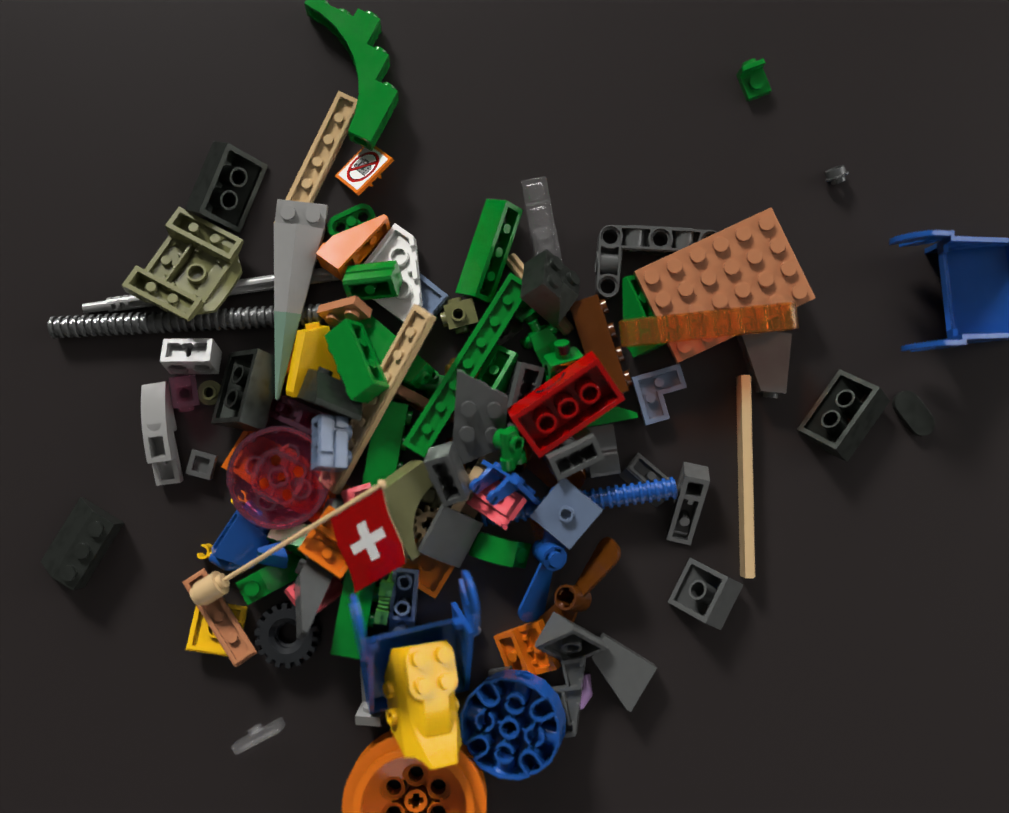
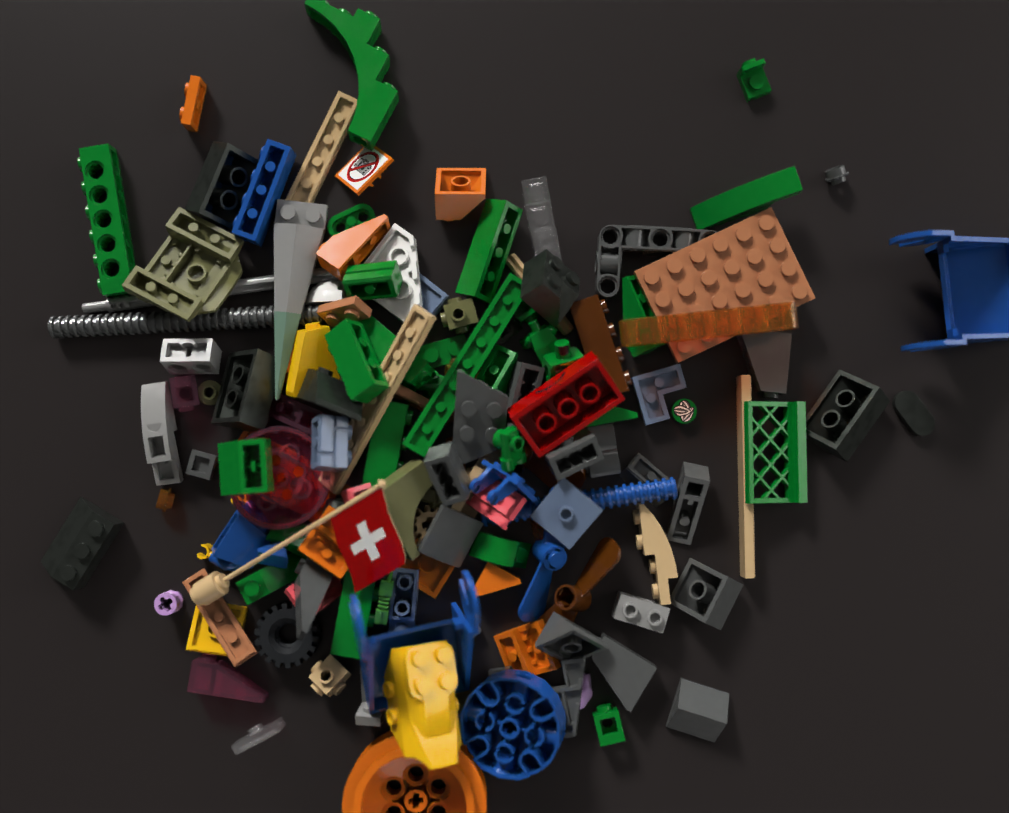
none -> green brick [77,143,136,298]
none -> lavender bush [154,590,184,616]
none -> clear orange plate [155,488,175,512]
none -> orange plate [179,75,207,132]
none -> clear pink slope [187,654,269,703]
none -> green slope [218,438,274,496]
none -> blue brick [231,139,297,247]
none -> white brick [306,280,345,305]
none -> tan brick [309,654,352,697]
none -> green plate [418,334,467,369]
none -> orange slope [435,168,486,222]
none -> orange slope [474,562,521,597]
none -> green brick [592,703,625,747]
none -> light grey brick [611,590,670,633]
none -> tan slope [632,503,678,605]
none -> dark grey slope [666,678,729,742]
none -> tile [671,399,697,424]
none -> green slope [689,166,803,230]
none -> green fence [744,401,808,504]

